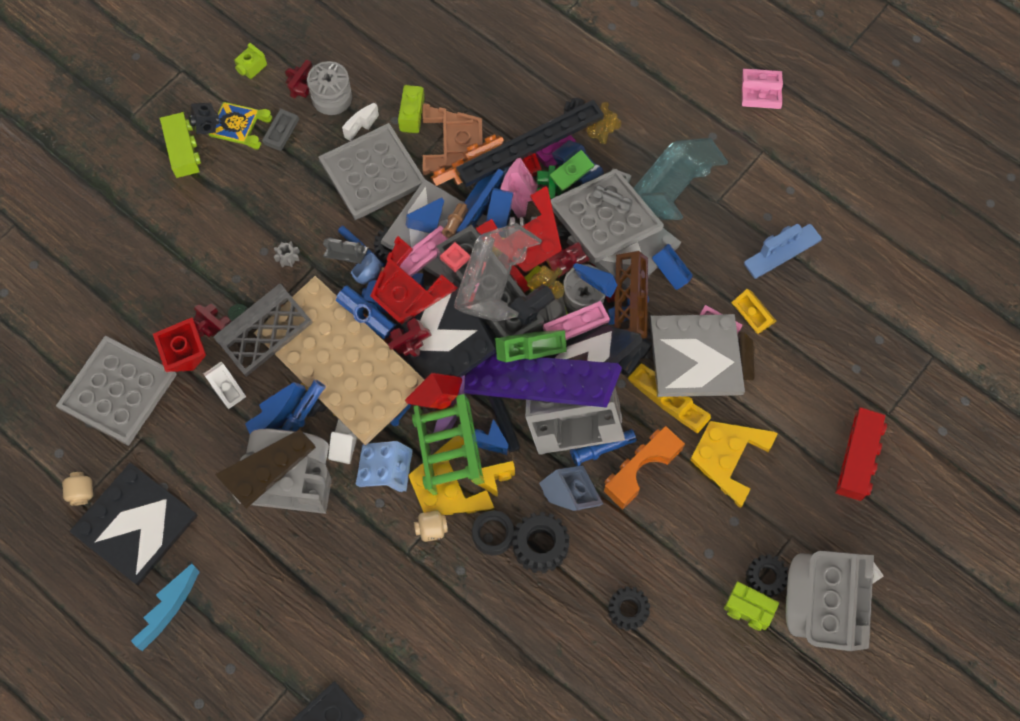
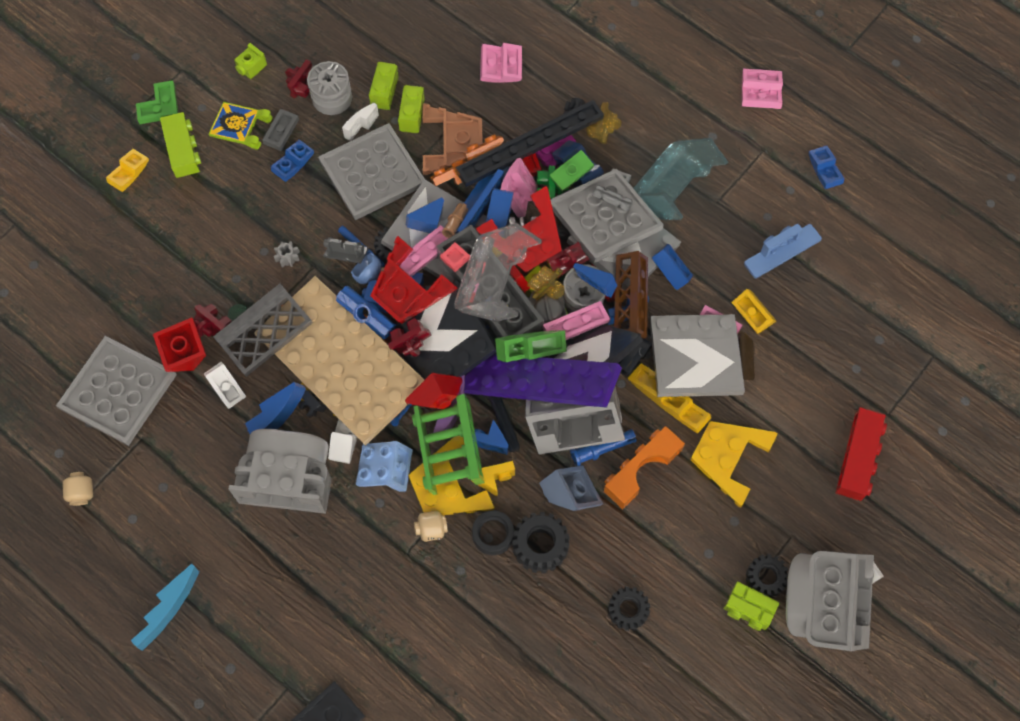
black plate [69,463,198,586] -> none
black brick [189,103,219,134] -> none
dark brown wing [215,429,316,509] -> none
blue pin [278,379,326,432] -> none
black piece [509,284,555,325] -> none
none -> yellow slope [106,149,149,192]
none -> bright green plate [136,80,178,124]
none -> blue slope [271,140,314,182]
none -> lime brick [369,62,399,110]
none -> bright pink slope [480,43,522,82]
none -> blue slope [809,146,844,189]

